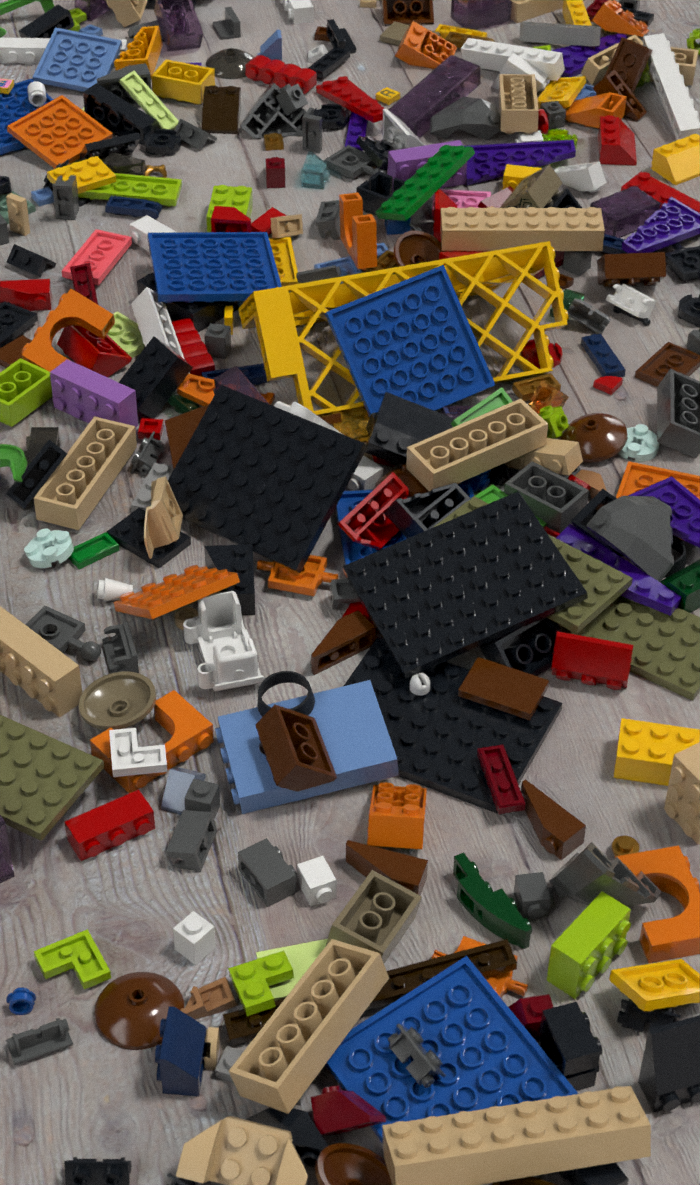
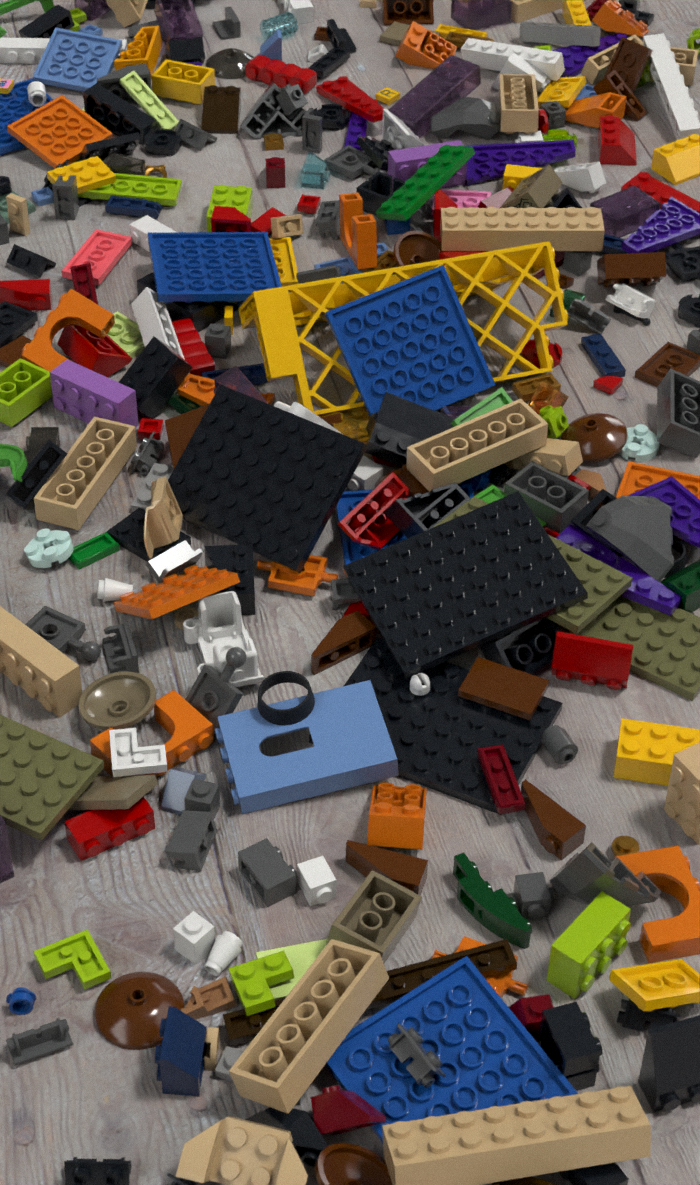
reddish brown slope [255,704,337,792] -> none
none -> dark tan tile [68,775,158,810]
none -> panel [146,540,204,583]
none -> black slope [165,37,206,63]
none -> dark grey plate [185,647,247,737]
none -> white cone [204,931,243,976]
none -> clear light blue piece [260,12,298,40]
none -> red plate [297,195,321,214]
none -> dark grey brick [542,725,578,764]

